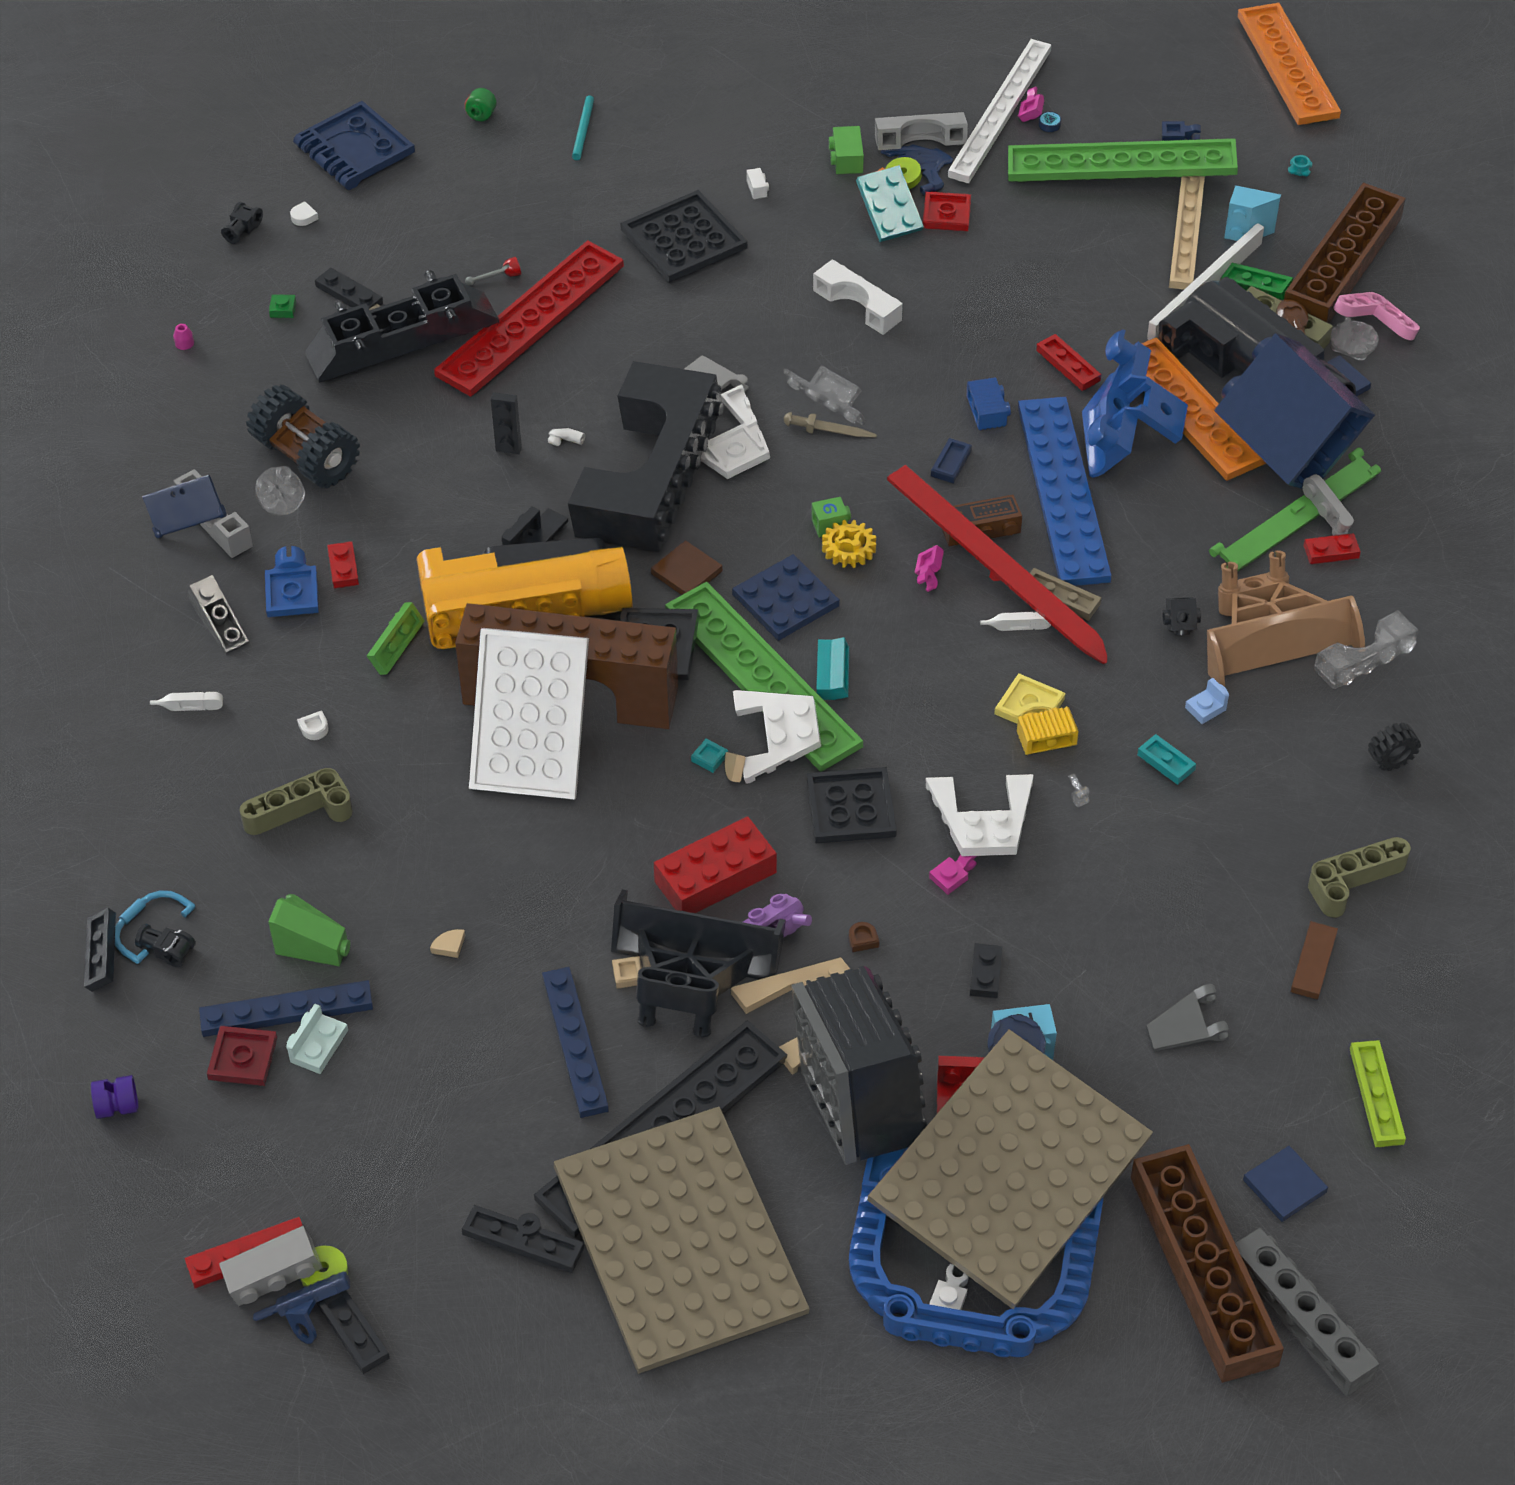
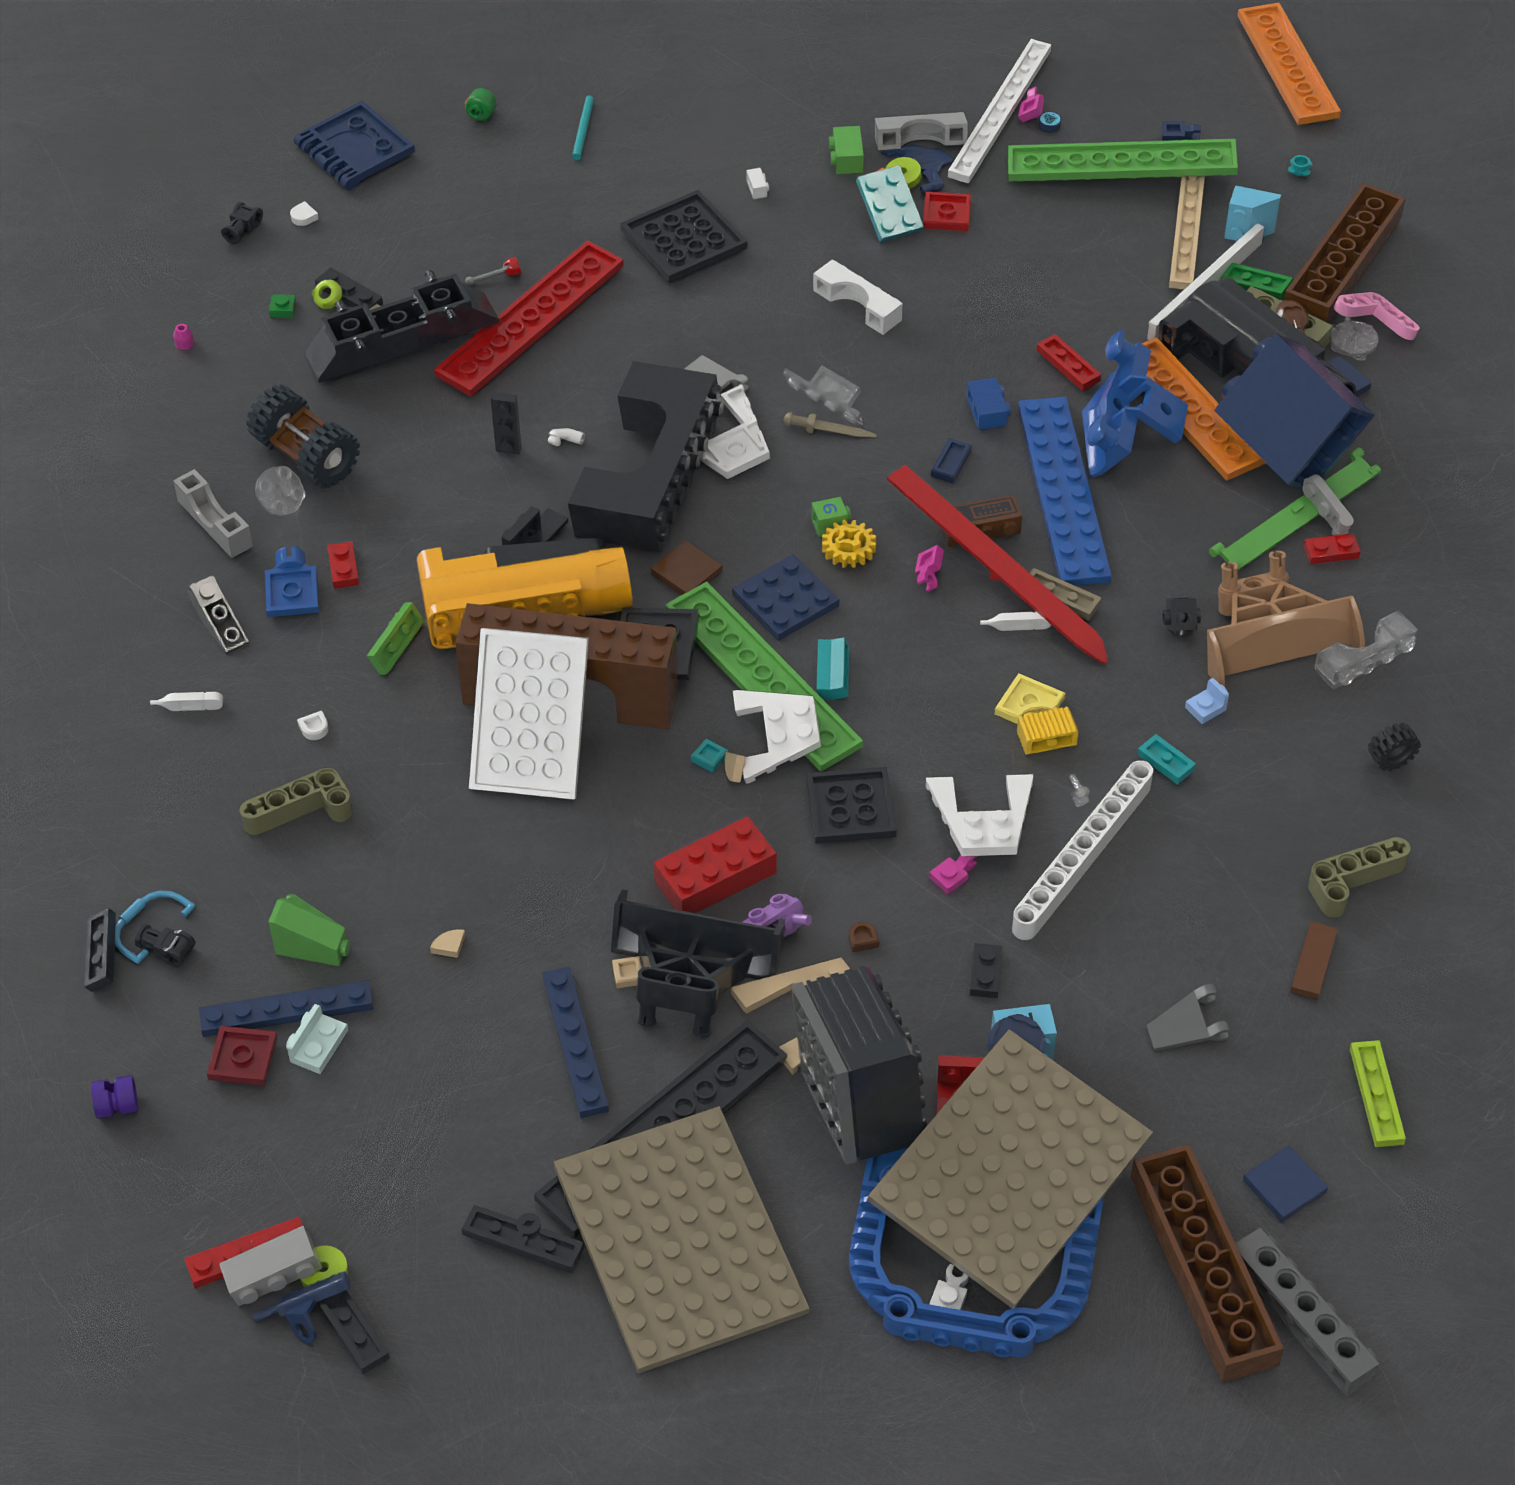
dark blue door [143,475,227,539] -> none
none -> lime piece [311,280,342,309]
none -> white beam [1012,761,1153,940]

